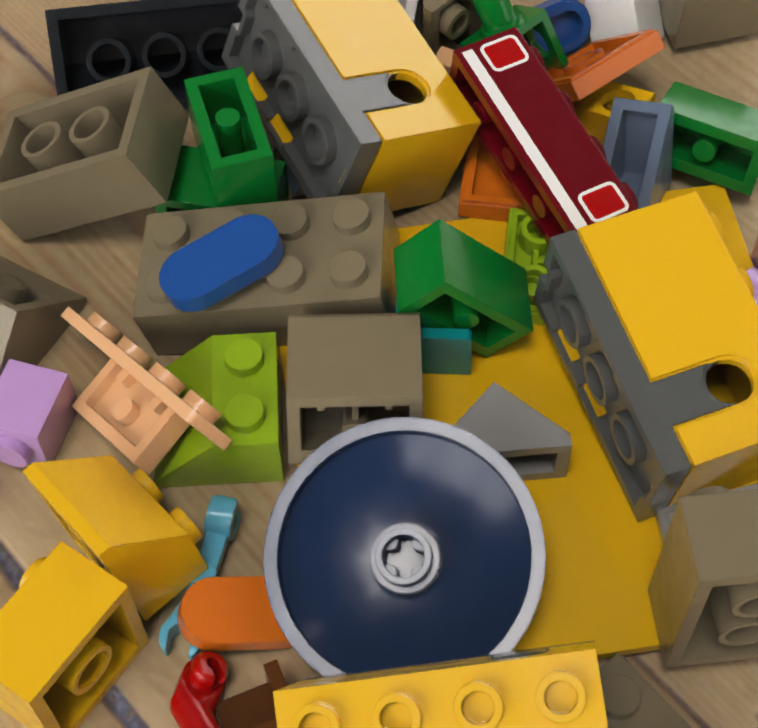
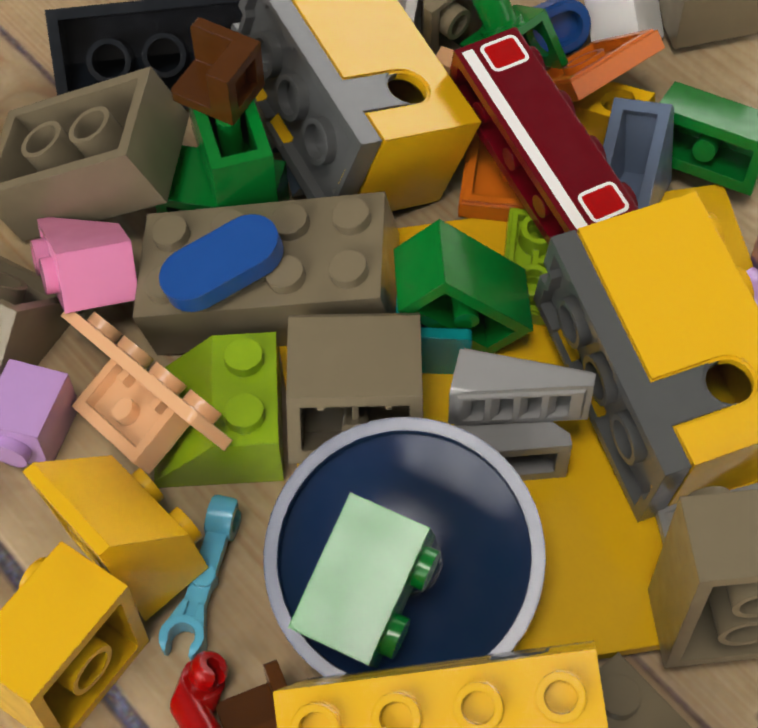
orange tile [177,576,293,651] -> none
none -> bright pink slope [30,217,137,314]
none -> reddish brown panel [171,17,265,126]
none -> brick [288,492,441,668]
none -> light grey slope [448,348,596,425]

